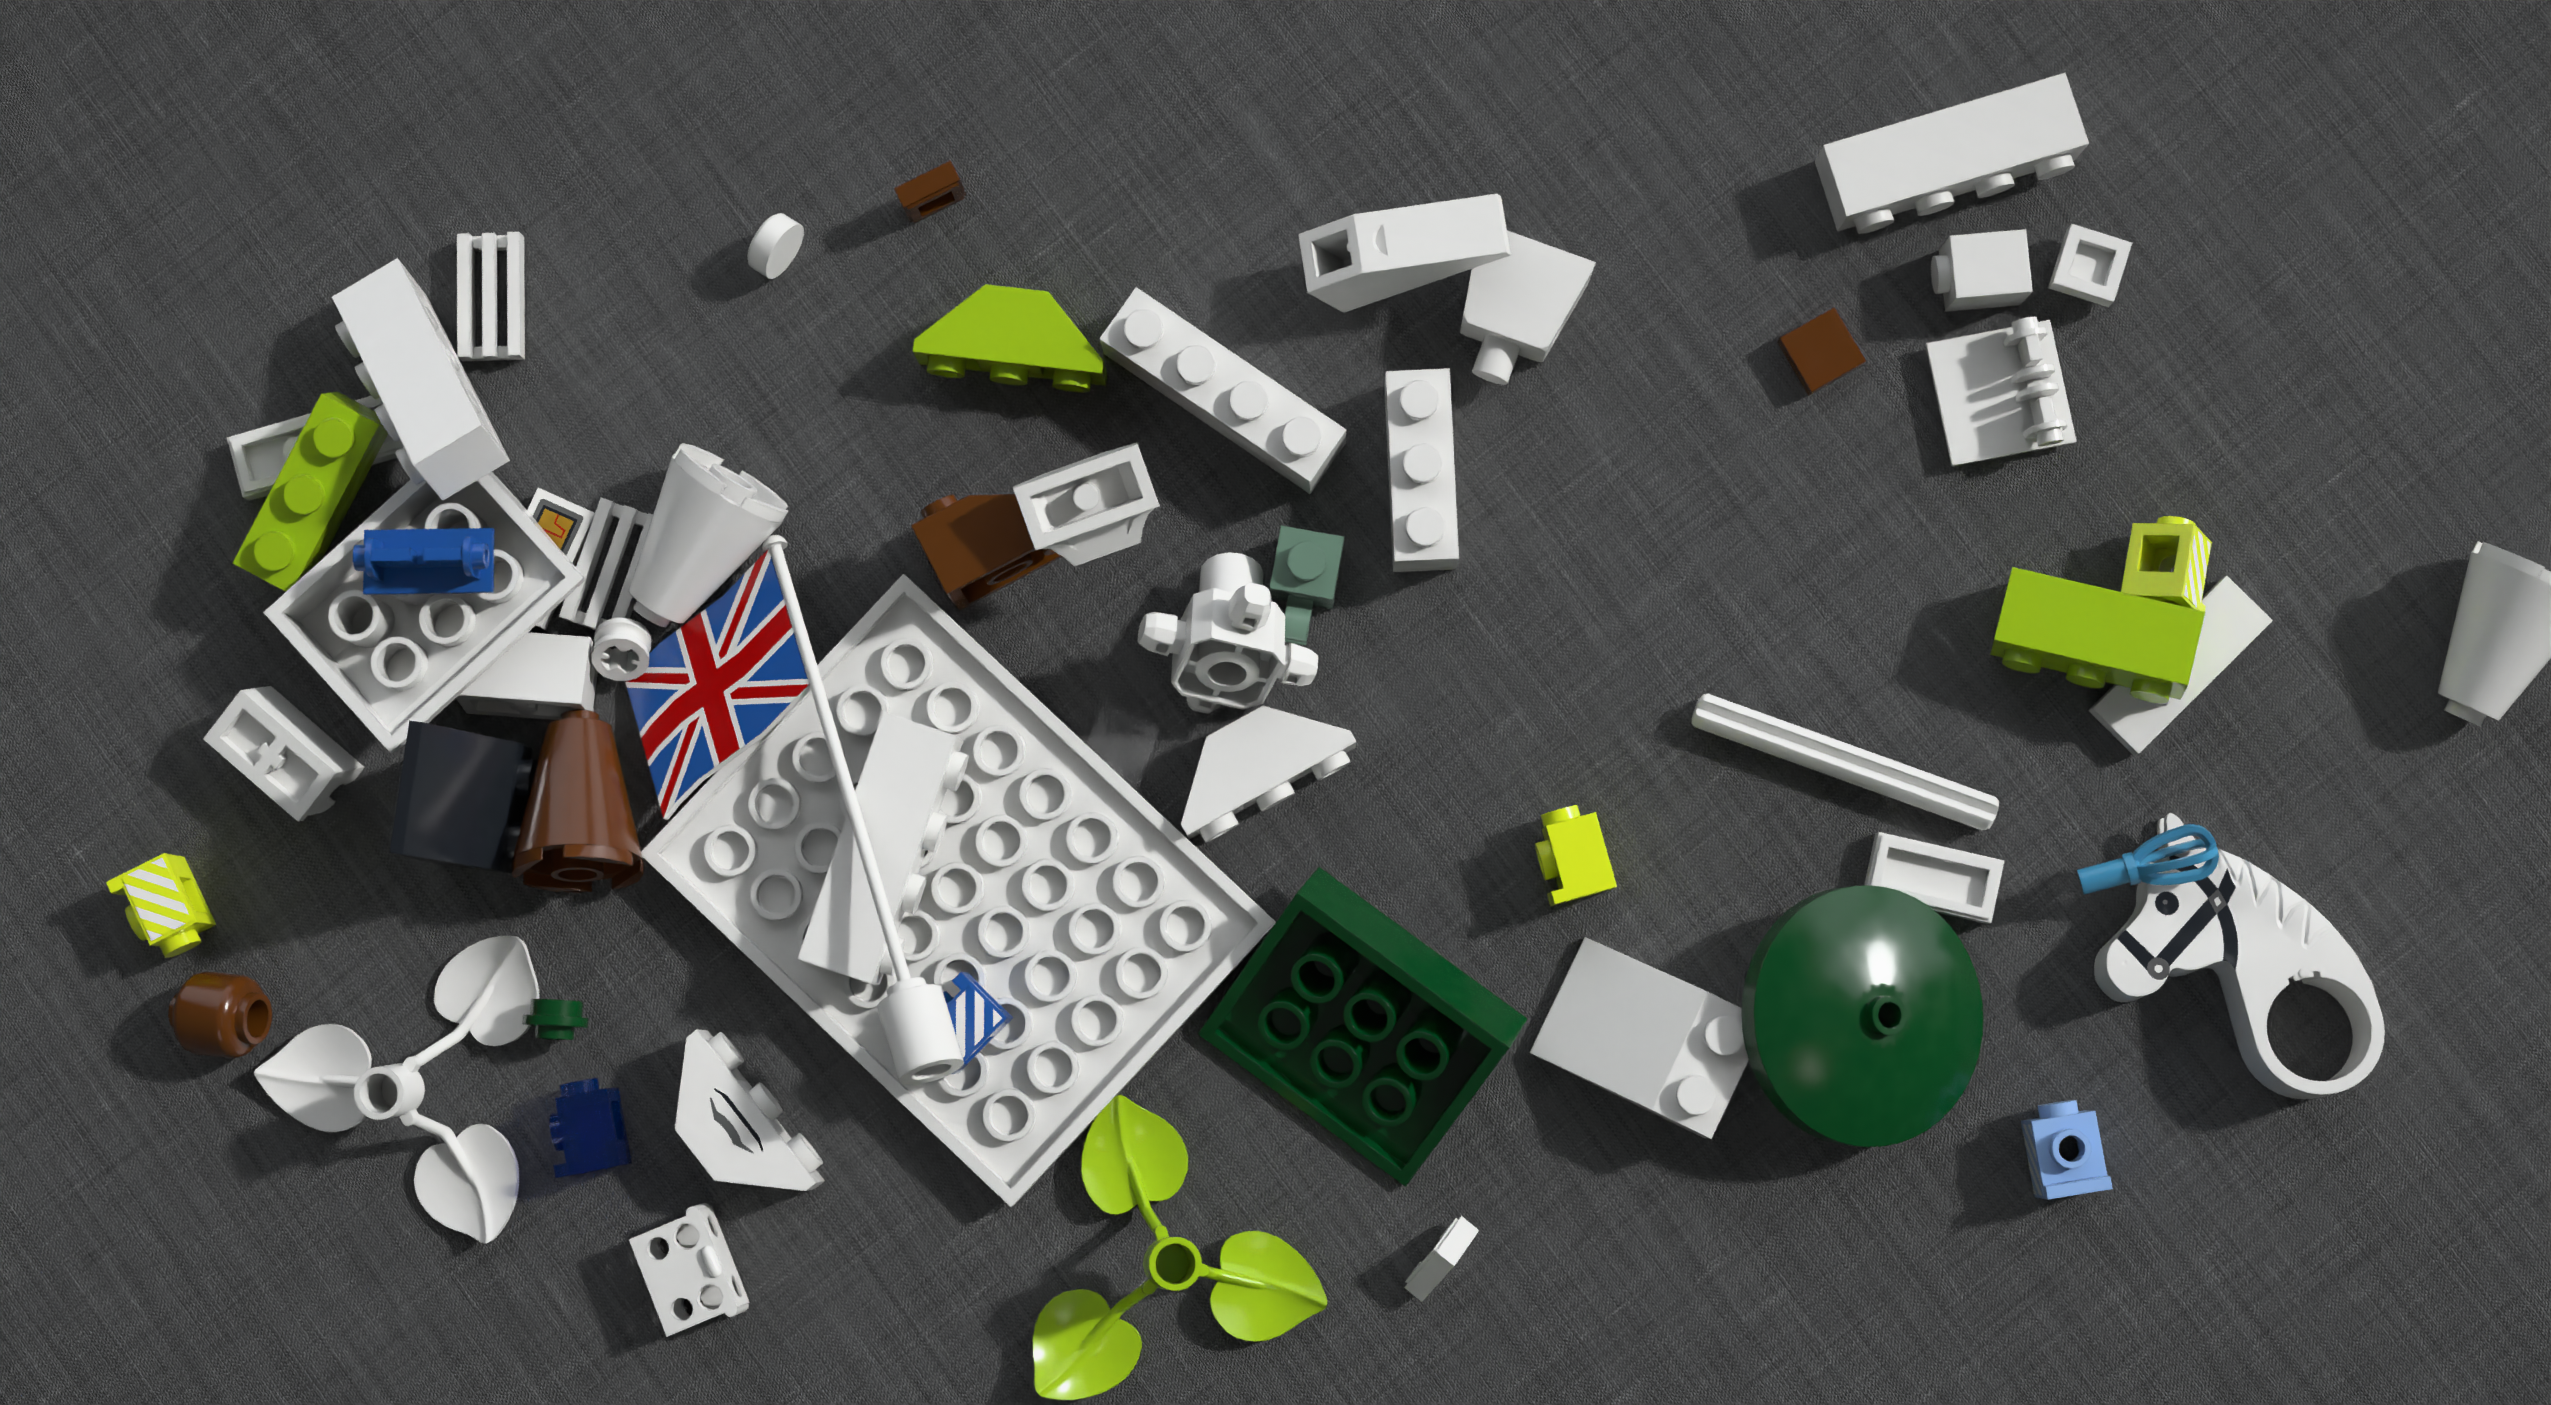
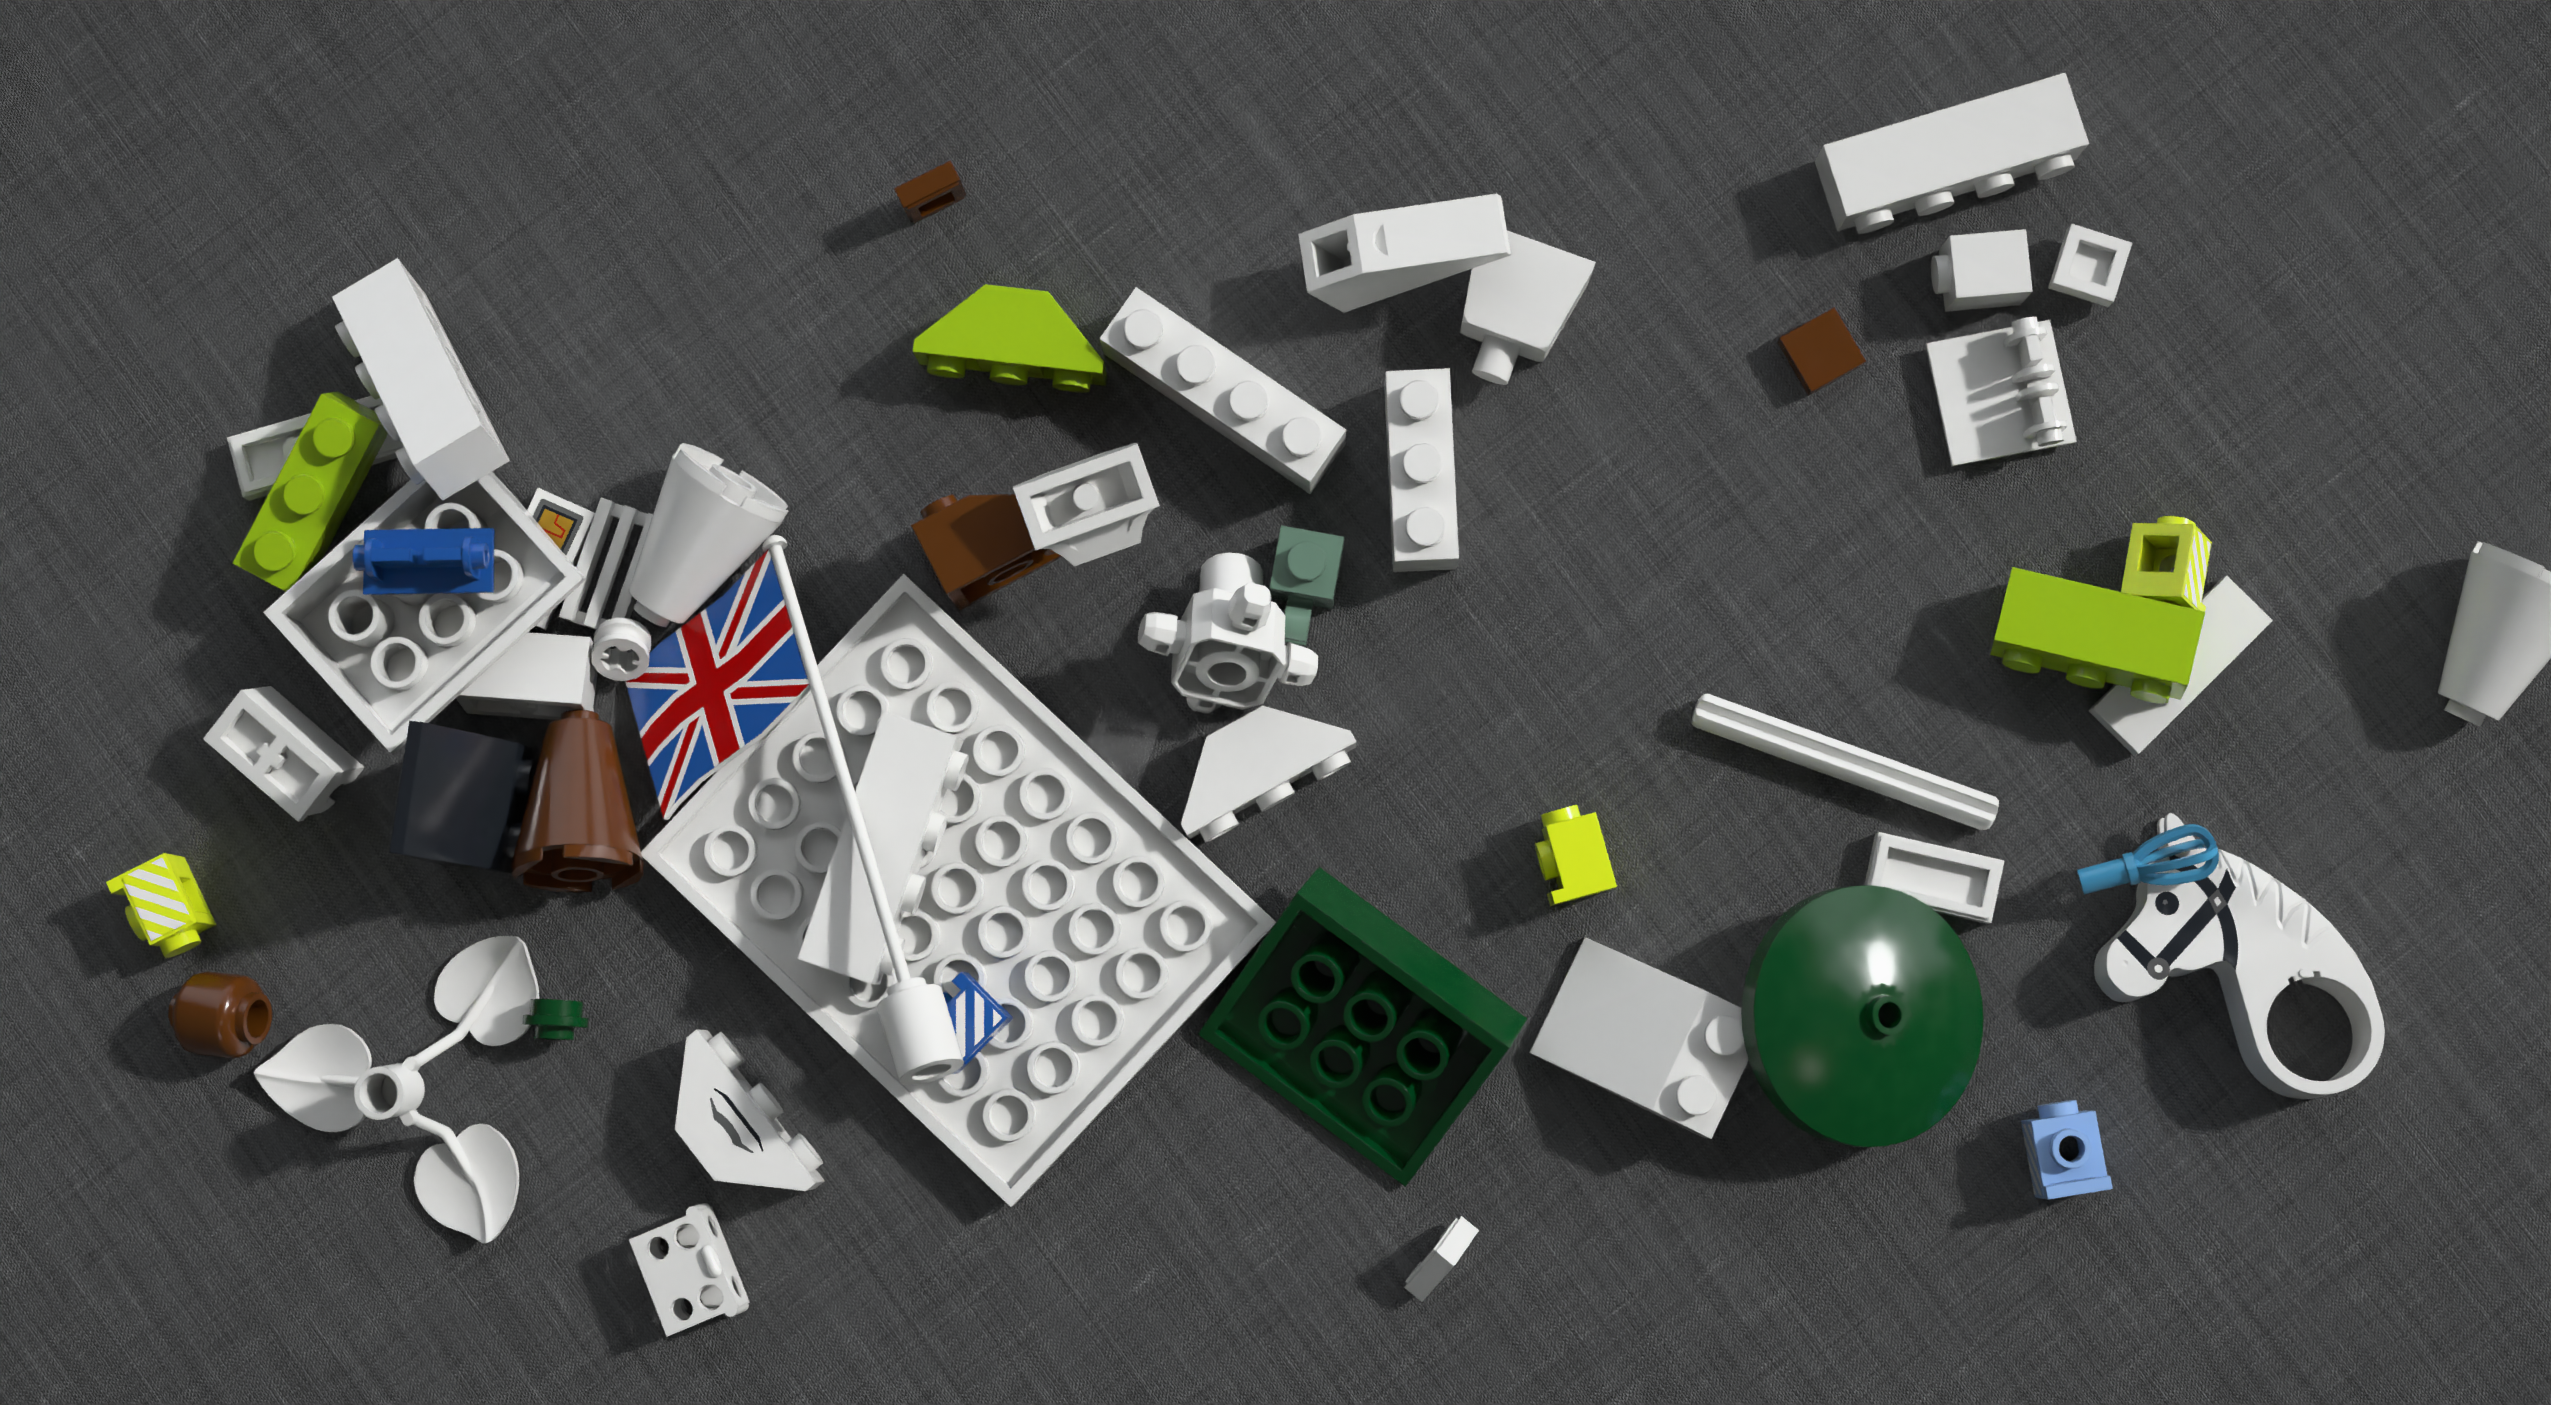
white tile [457,232,525,361] -> none
clear blue brick [549,1078,632,1178] -> none
white tile [747,213,804,279] -> none
lime plant [1032,1095,1327,1400] -> none

